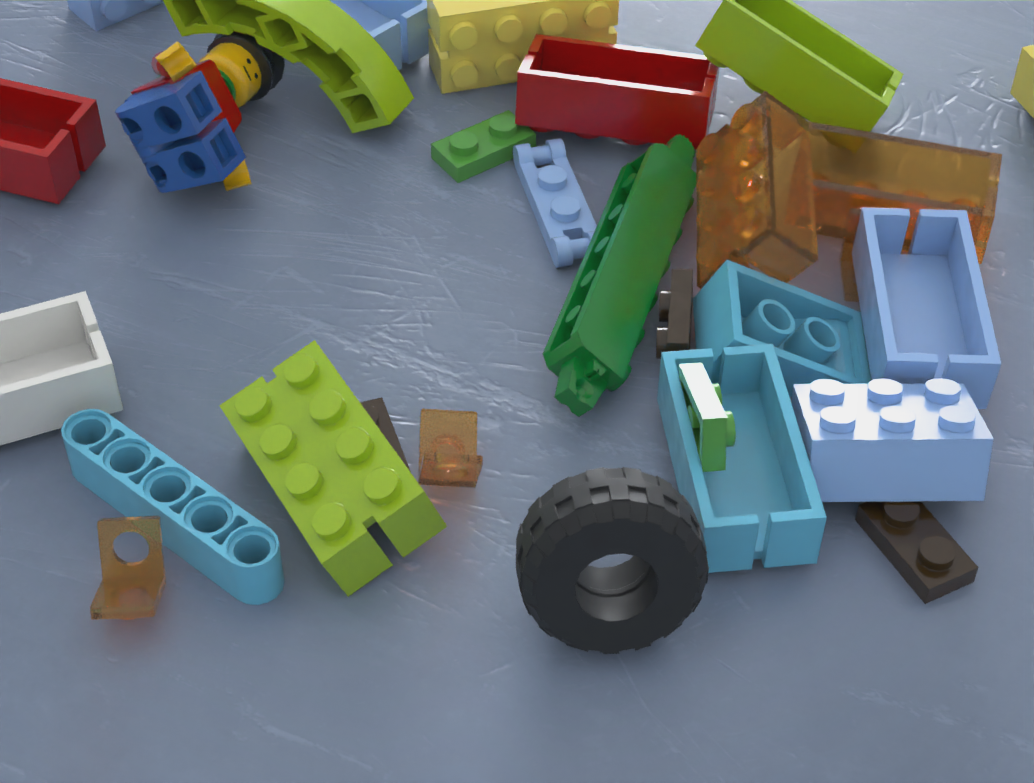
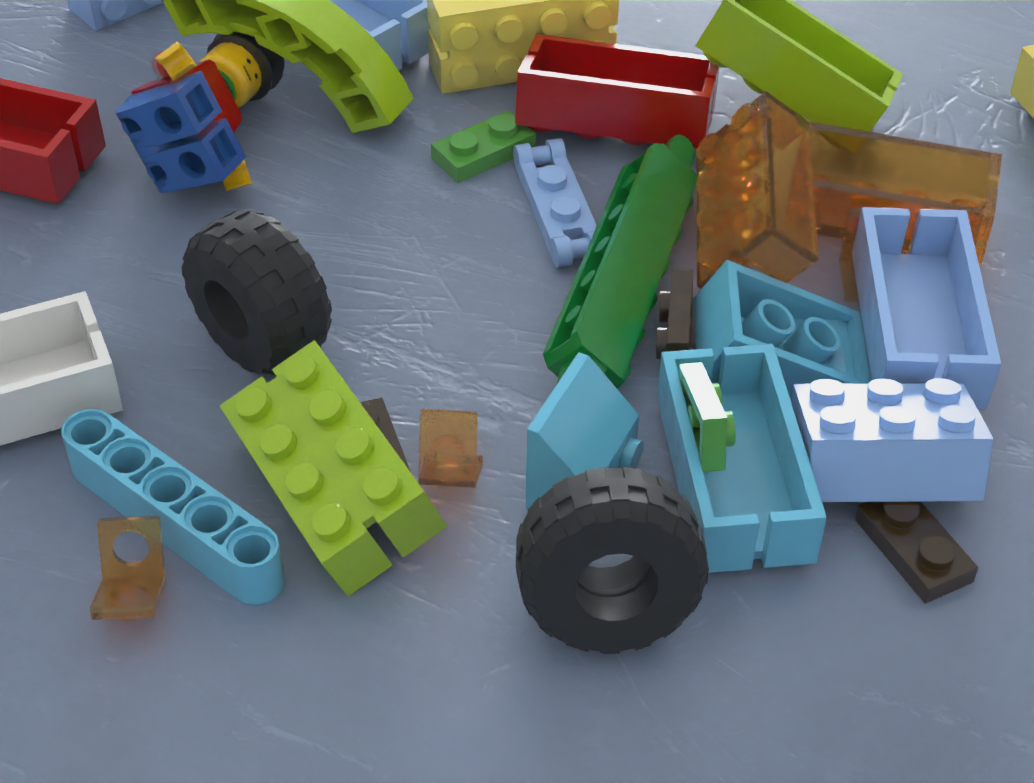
none -> black tyre [181,210,332,375]
none -> medium azure slope [526,352,644,508]

